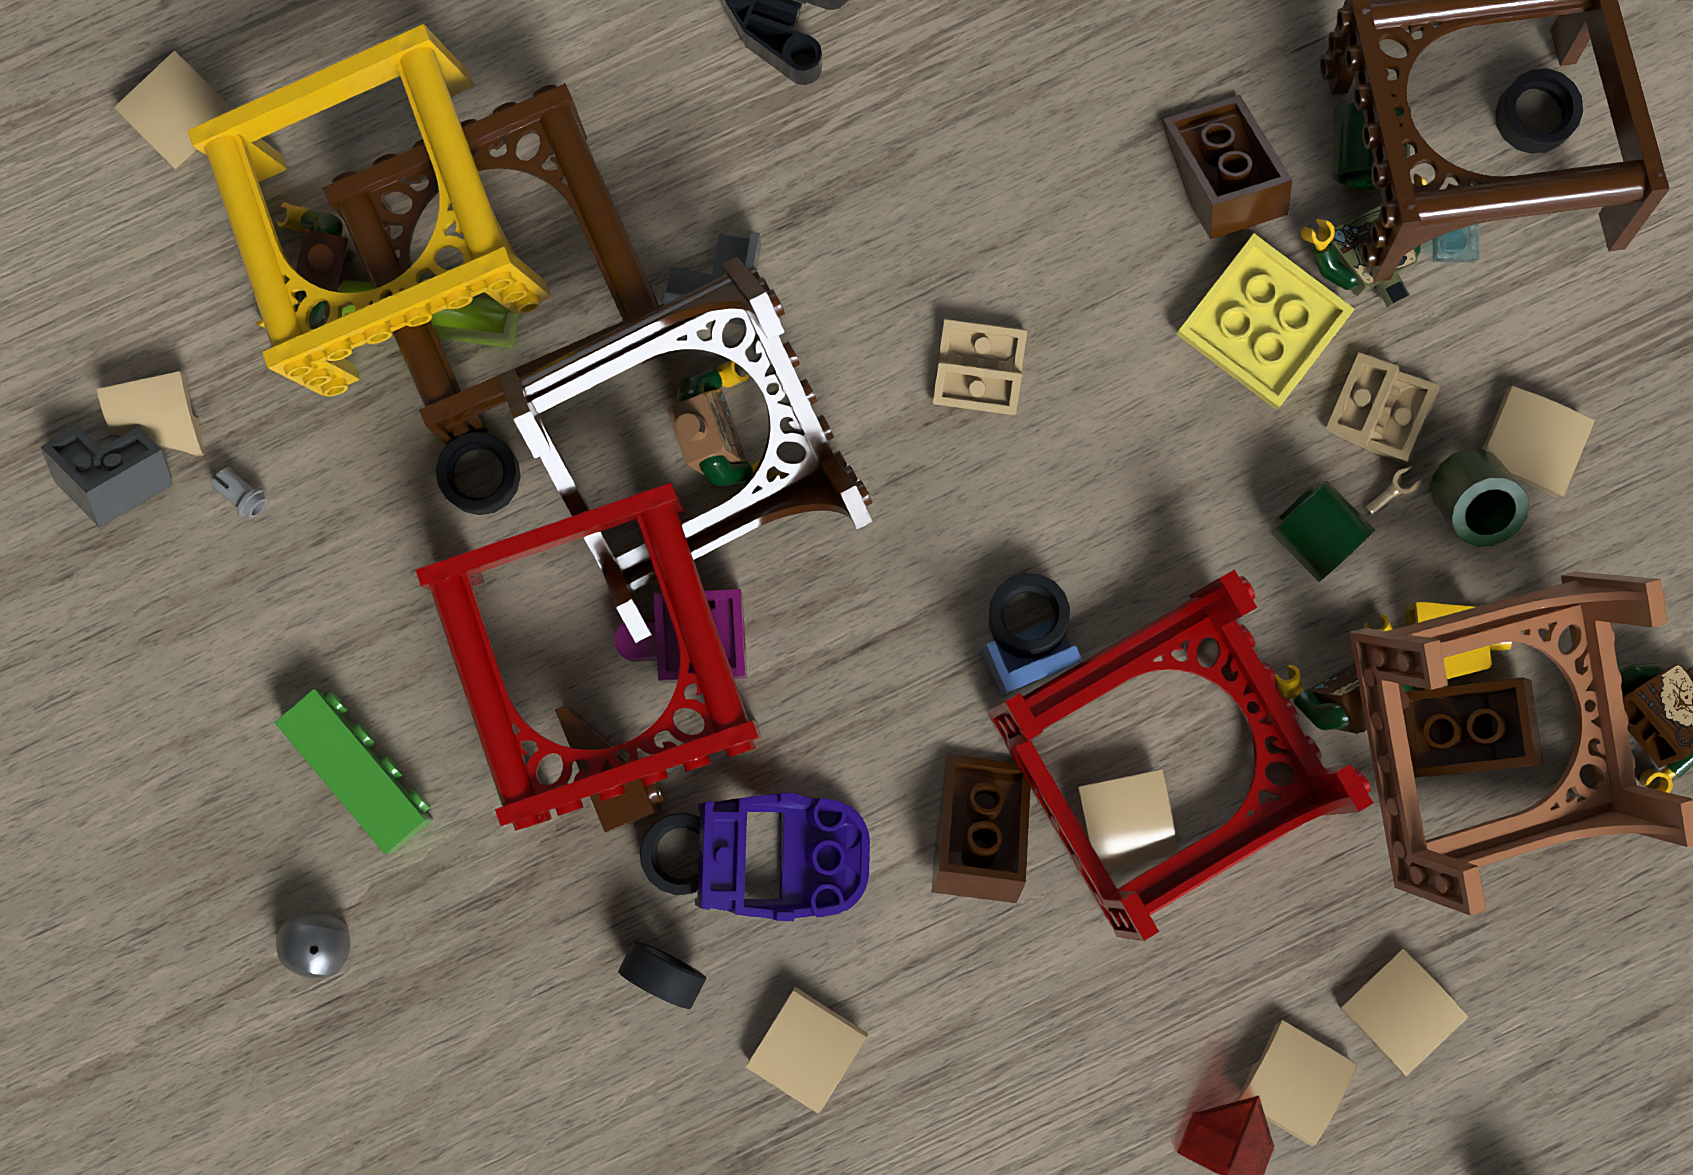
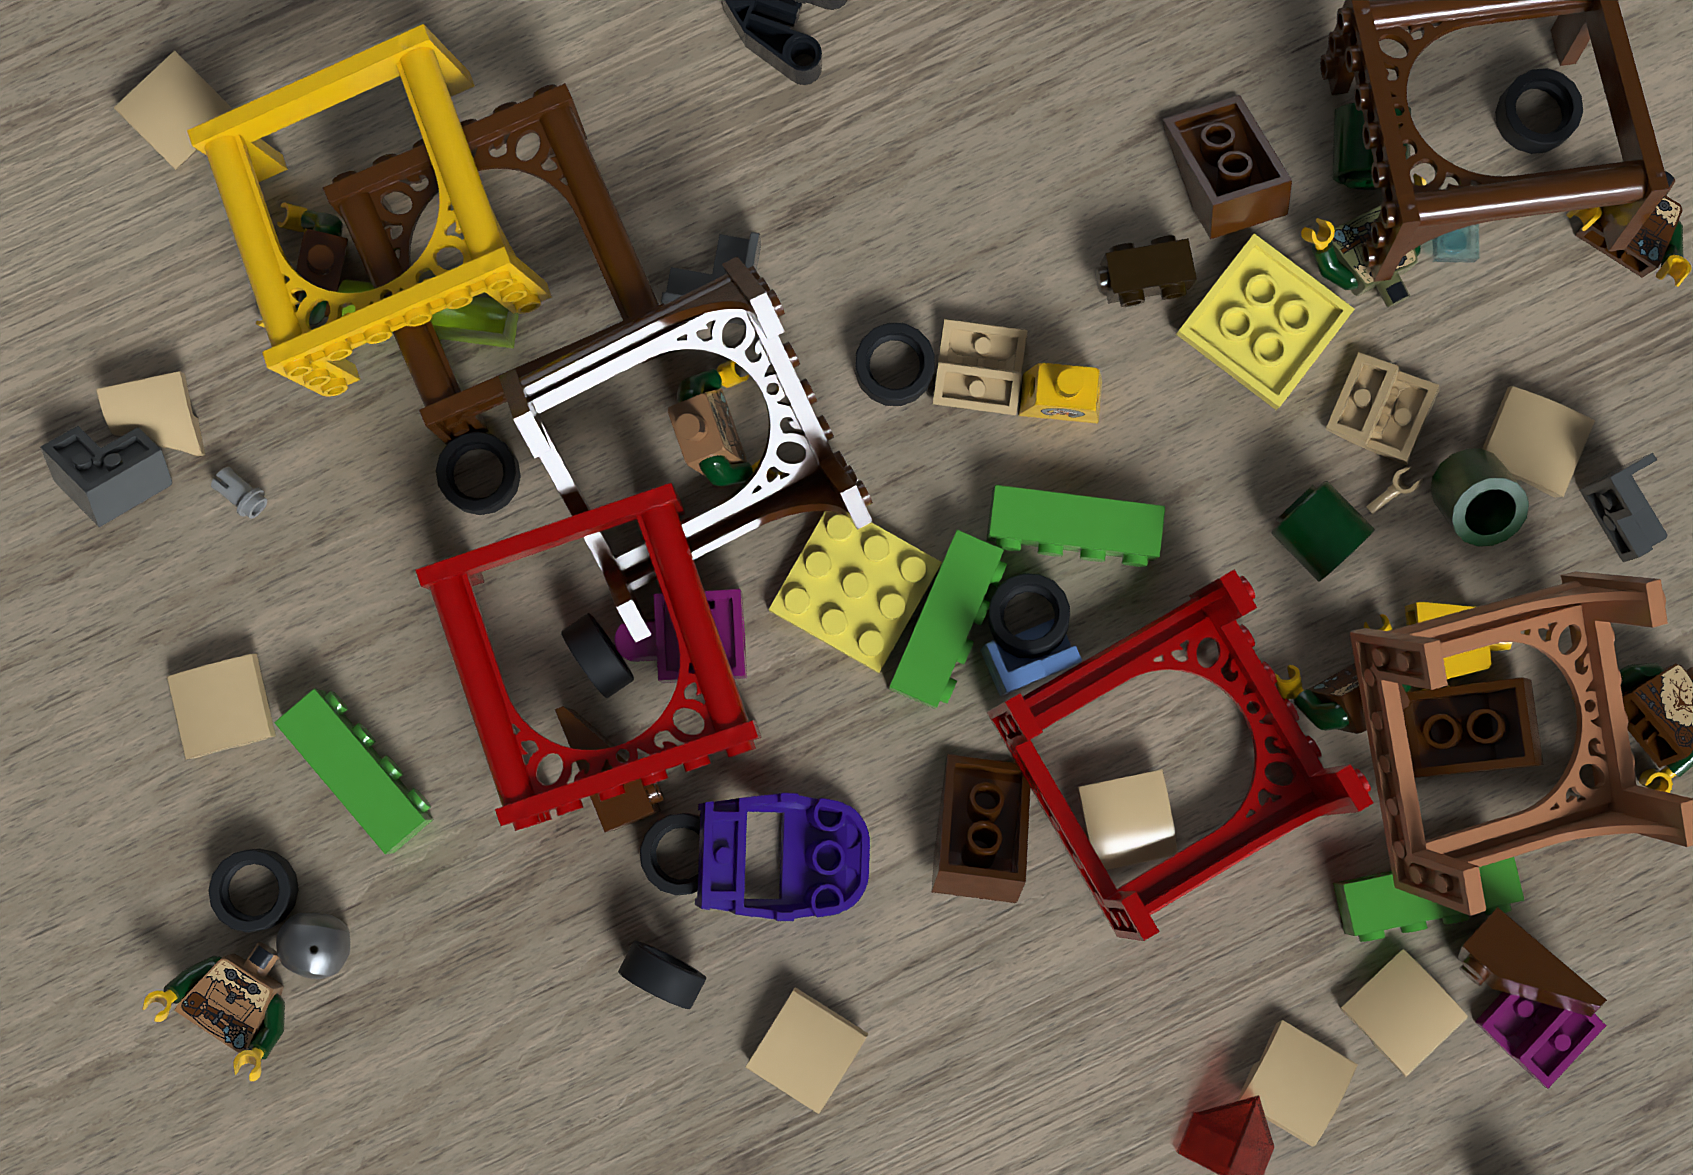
none -> torso [142,942,285,1082]
none -> tan slope [167,654,276,759]
none -> black tyre [208,848,299,932]
none -> black tyre [561,613,634,698]
none -> light yellow plate [768,511,942,674]
none -> black tyre [855,323,935,406]
none -> bright green brick [889,530,1007,709]
none -> bright green brick [986,485,1165,567]
none -> yellow torso [1019,363,1102,424]
none -> dark brown brick [1096,235,1197,307]
none -> bright green brick [1333,857,1525,942]
none -> reddish brown slope [1457,907,1607,1017]
none -> magenta slope [1475,992,1607,1089]
none -> torso [1566,171,1692,287]
none -> dark grey panel [1580,453,1668,562]

